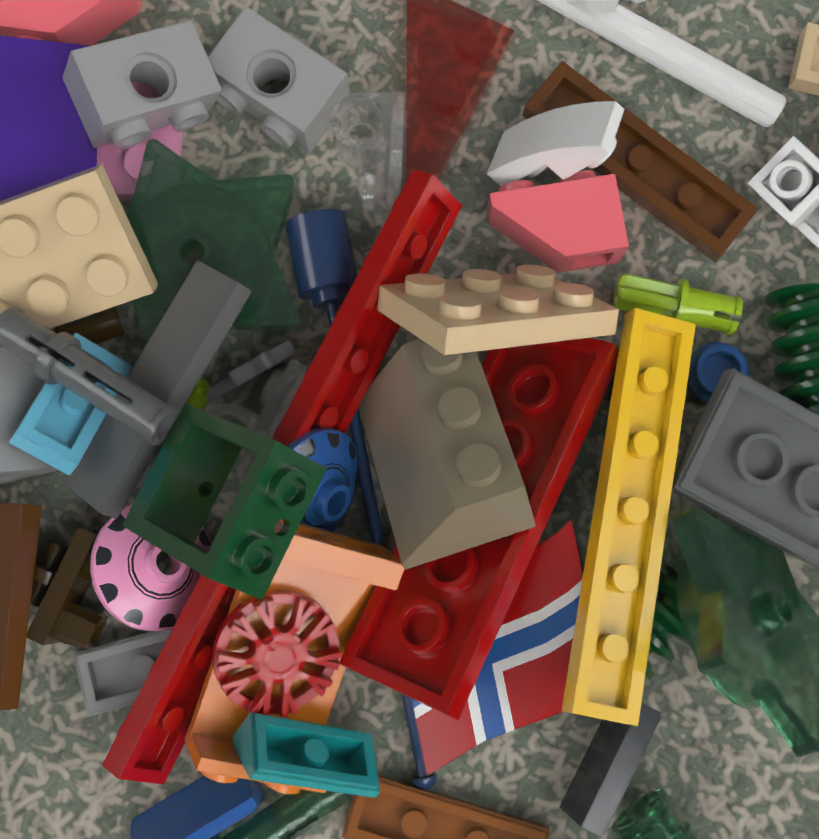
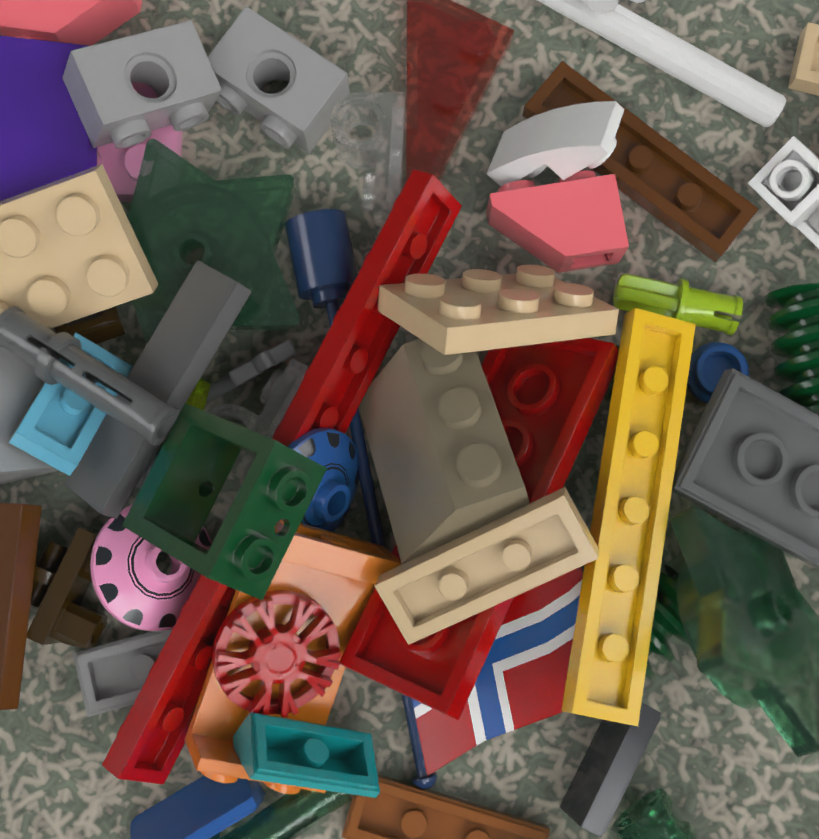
none -> tan plate [374,487,599,645]

